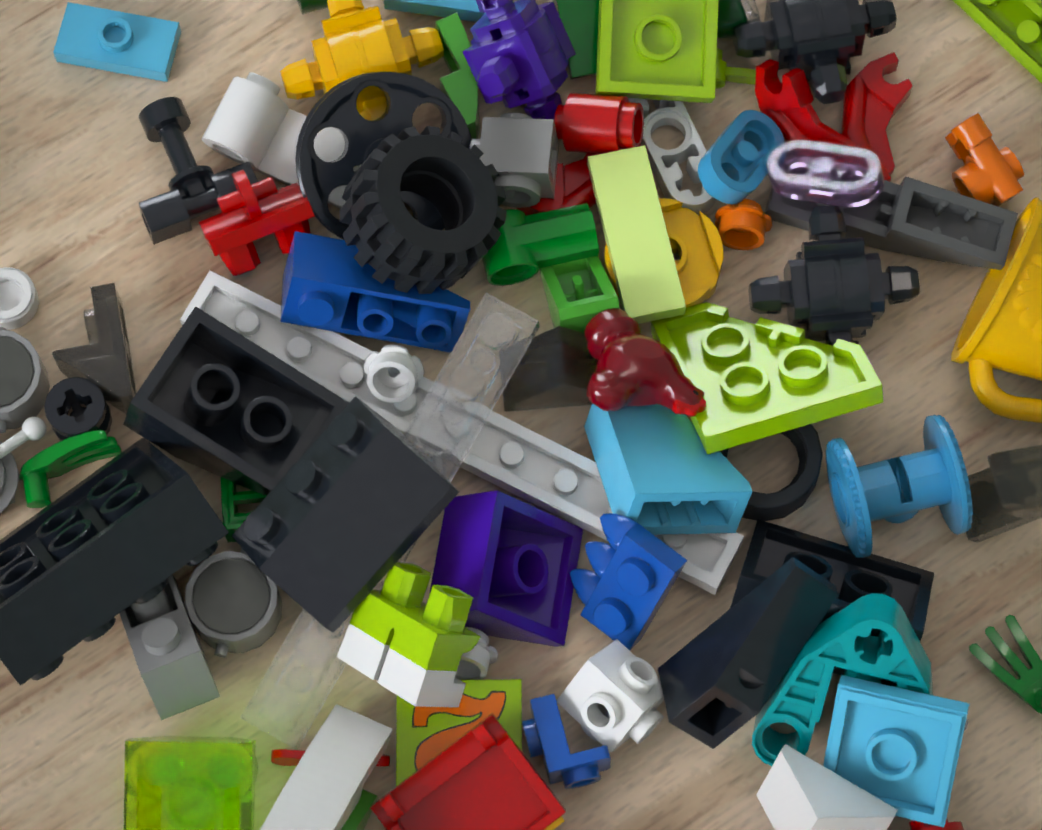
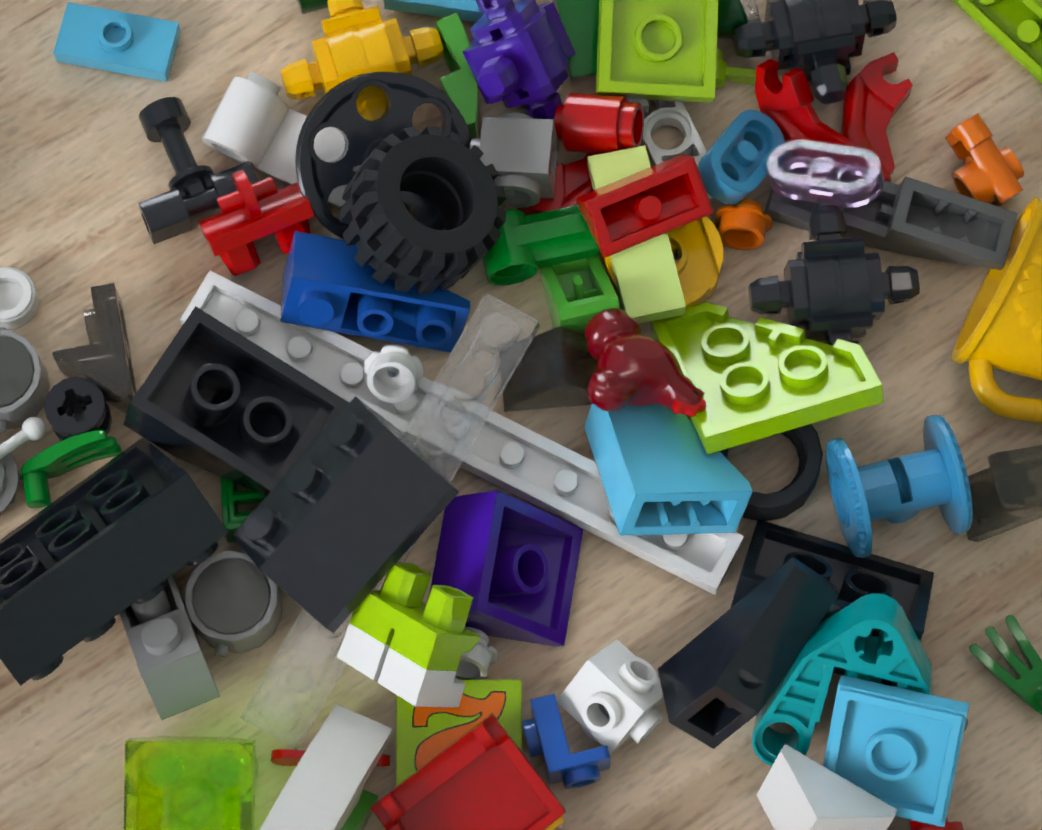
blue plate [570,513,687,650] -> none
none -> red slope [576,155,714,258]

